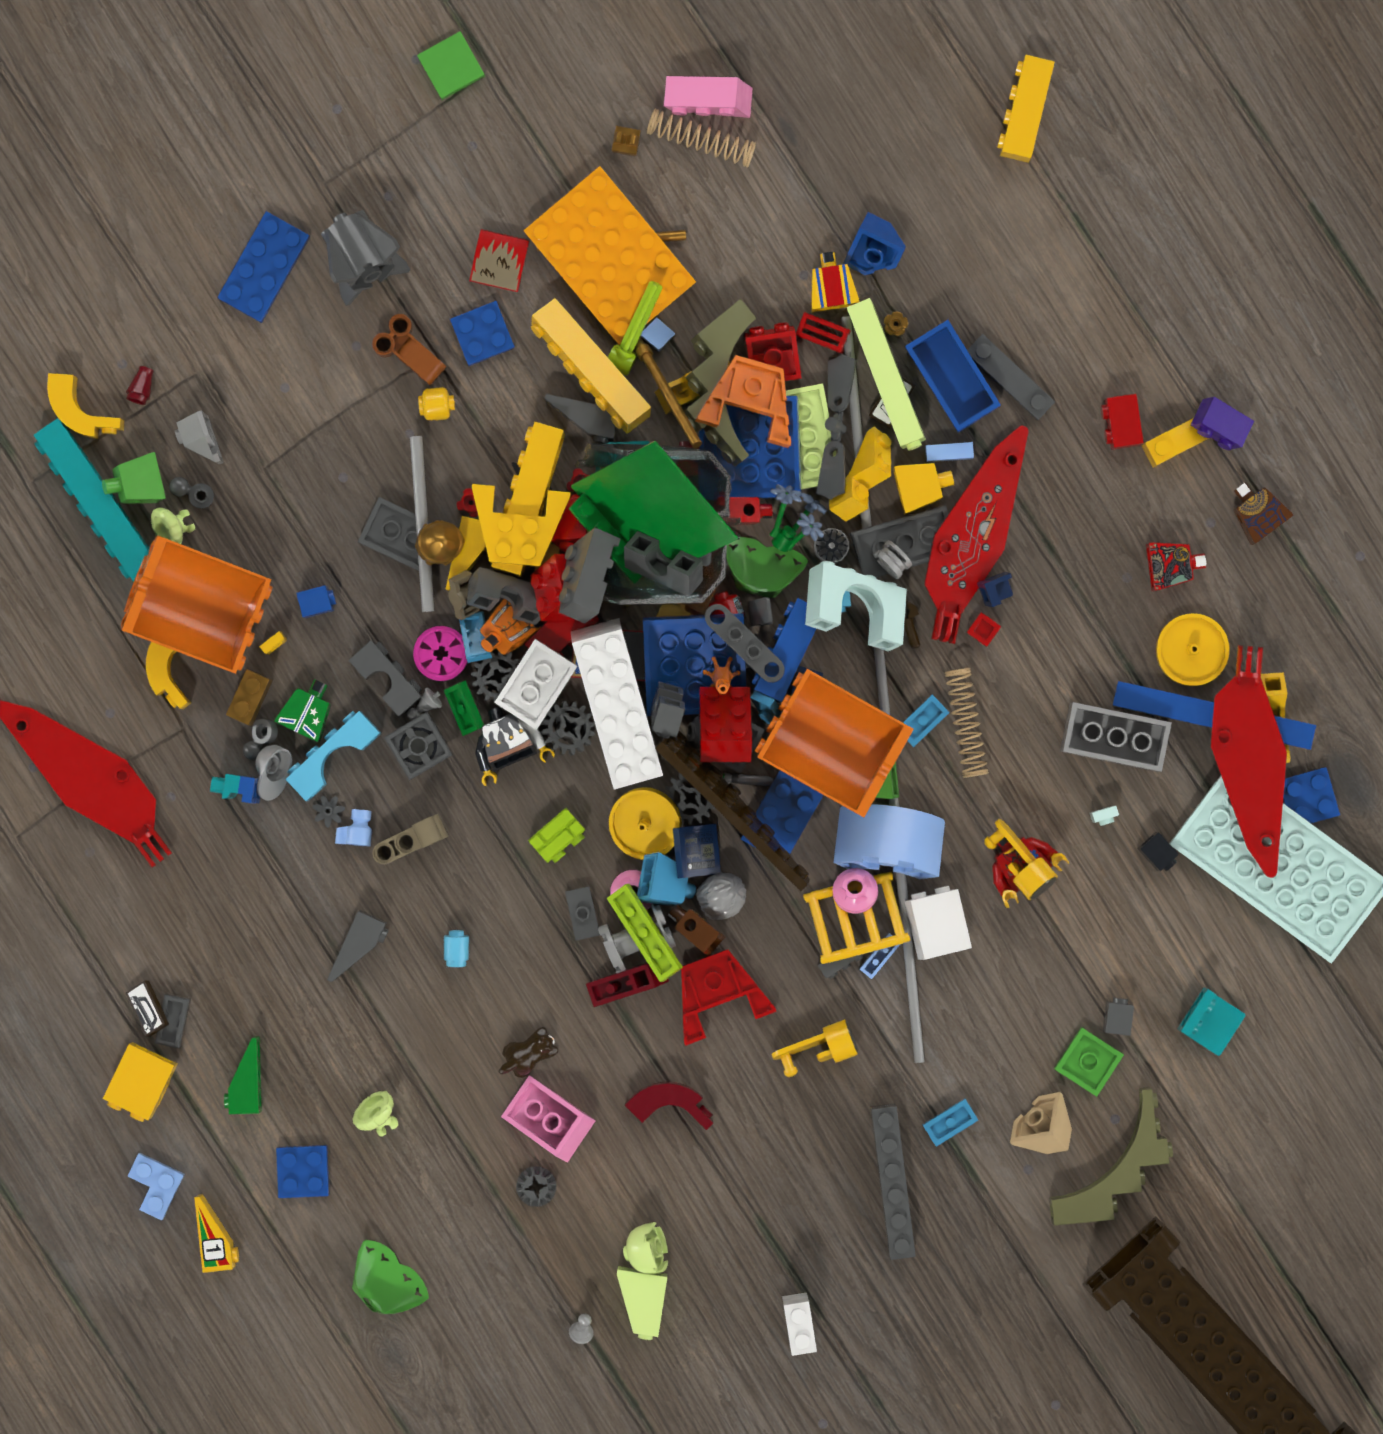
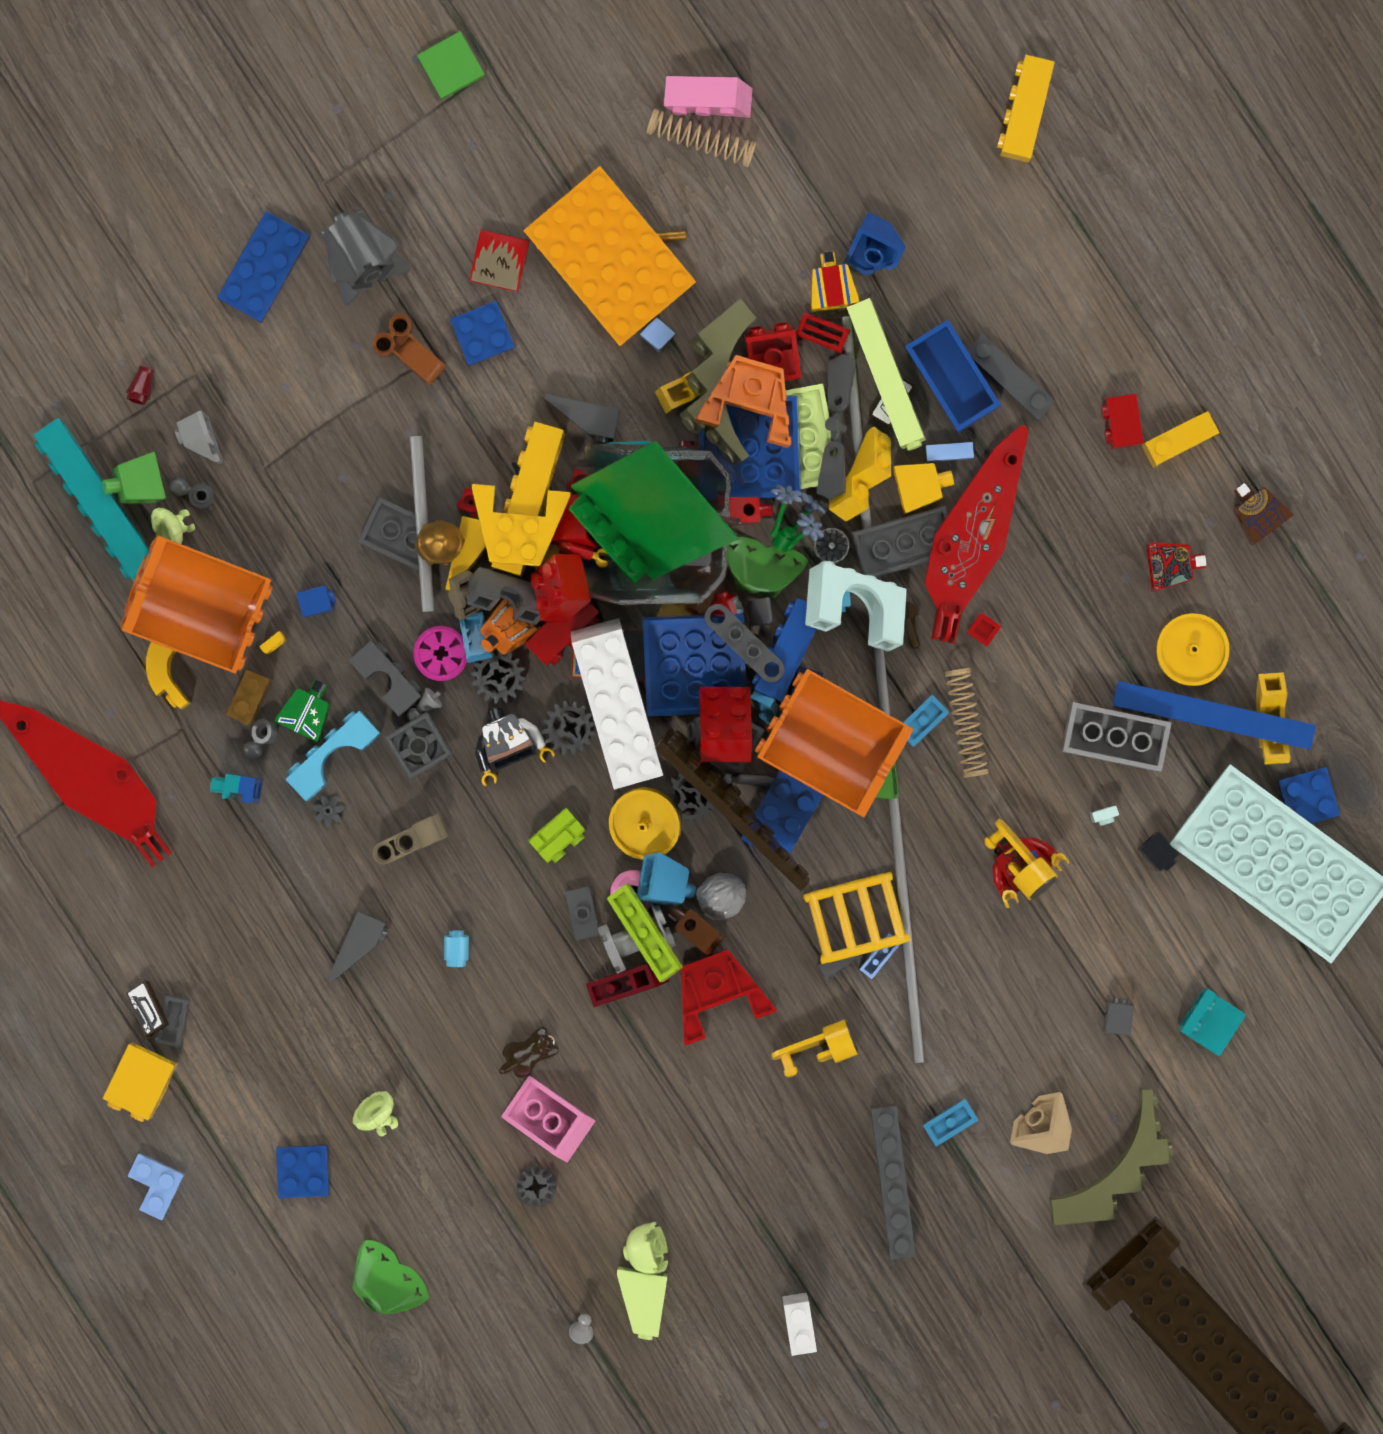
yellow arch [47,373,124,439] -> none
slope [194,1194,239,1273] -> none
green slope [224,1036,262,1114] -> none
light grey cap [255,745,292,801] -> none
light blue piece [335,809,372,847] -> none
yellow head [418,387,455,421] -> none
green plate [443,680,484,736] -> none
white plate [494,639,578,730] -> none
yellow brick [531,298,651,434] -> none
dark grey wedge [559,527,620,623] -> none
lime axle [608,281,663,376] -> none
pearl gold tile [612,126,641,156] -> none
dark grey arch [624,531,703,597] -> none
dark red arch [625,1081,713,1130] -> none
pearl gold bar [636,336,702,448] -> none
dark grey arch [651,681,685,738] -> none
dark blue tile [673,824,721,878] -> none
orange piece [703,656,740,694] -> none
light blue panel [833,804,945,879] -> none
bright pink piece [833,868,878,914] -> none
light grey wheel [873,540,912,579] -> none
pearl gold plate [884,312,908,336] -> none
white brick [904,886,972,960] -> none
dark blue panel [977,572,1013,607] -> none
bright green tile [1054,1027,1124,1097] -> none
dark purple brick [1191,397,1254,450] -> none
red wing [1211,645,1287,878] -> none

